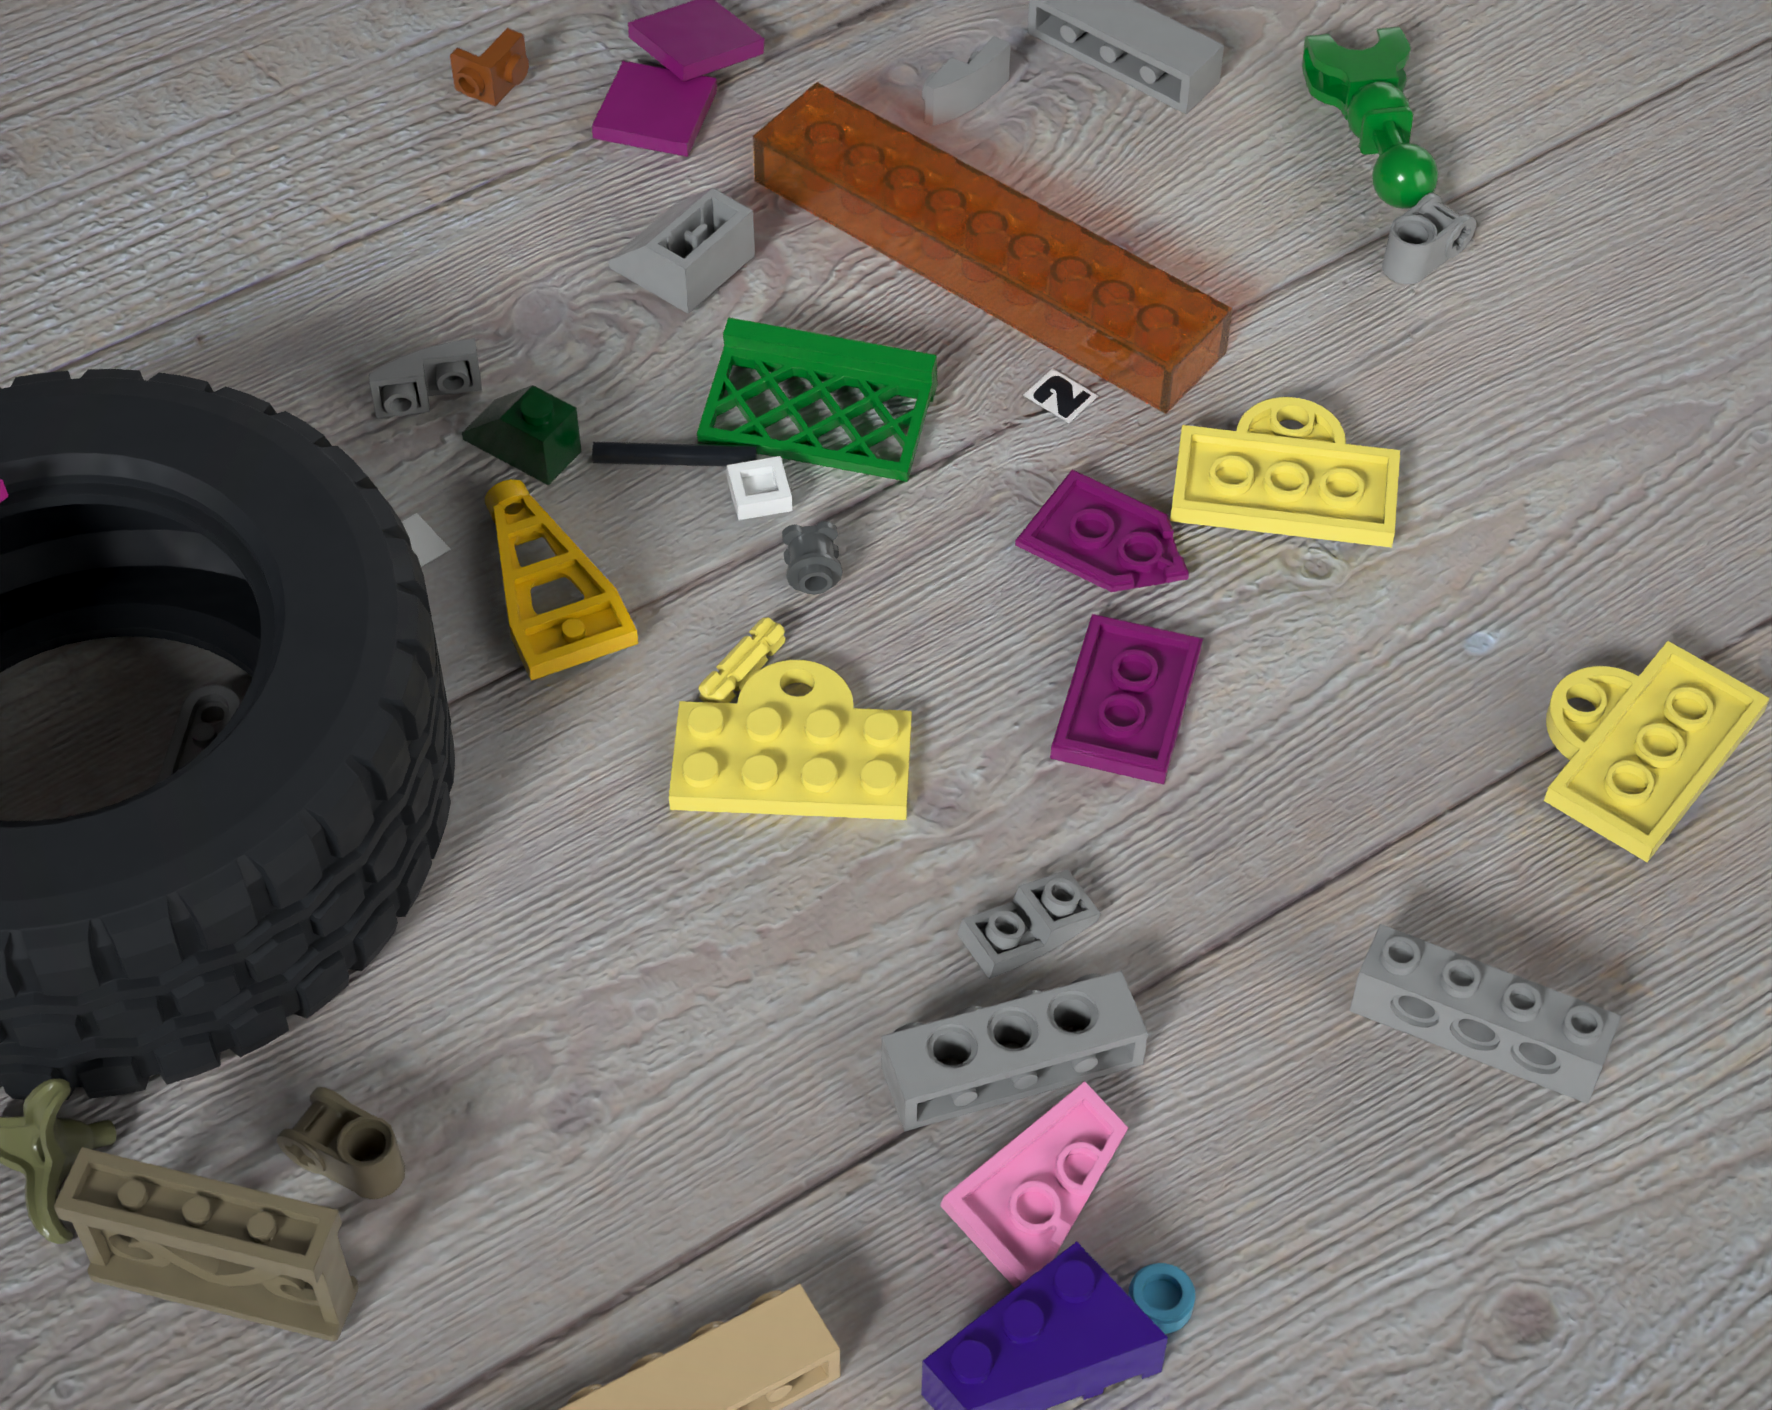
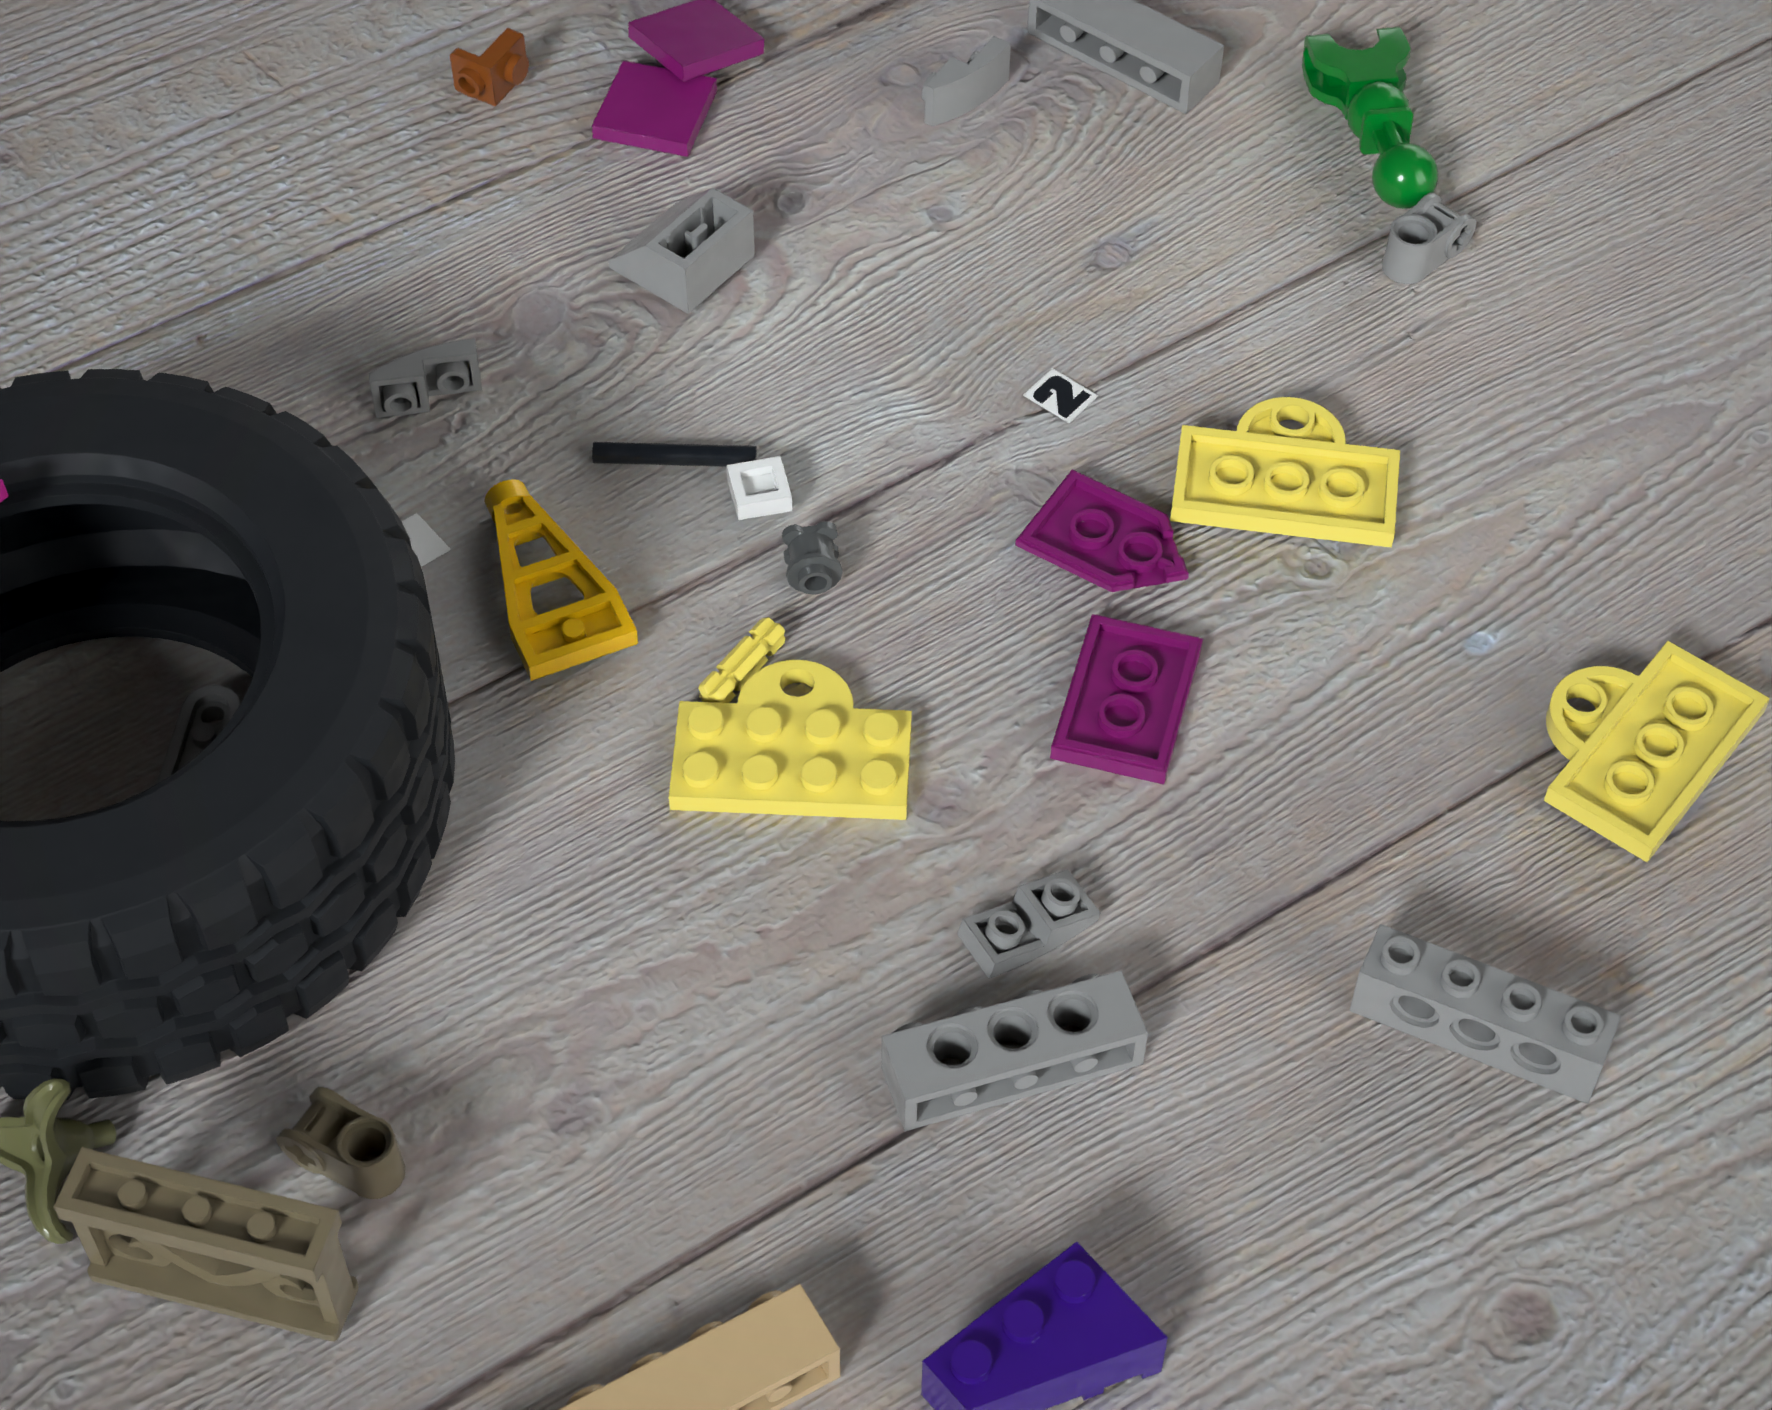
dark green slope [462,385,582,486] -> none
green fence [697,317,938,482] -> none
clear orange brick [753,82,1233,414] -> none
bright pink wing [940,1081,1128,1289] -> none
medium azure tile [1128,1263,1195,1334] -> none

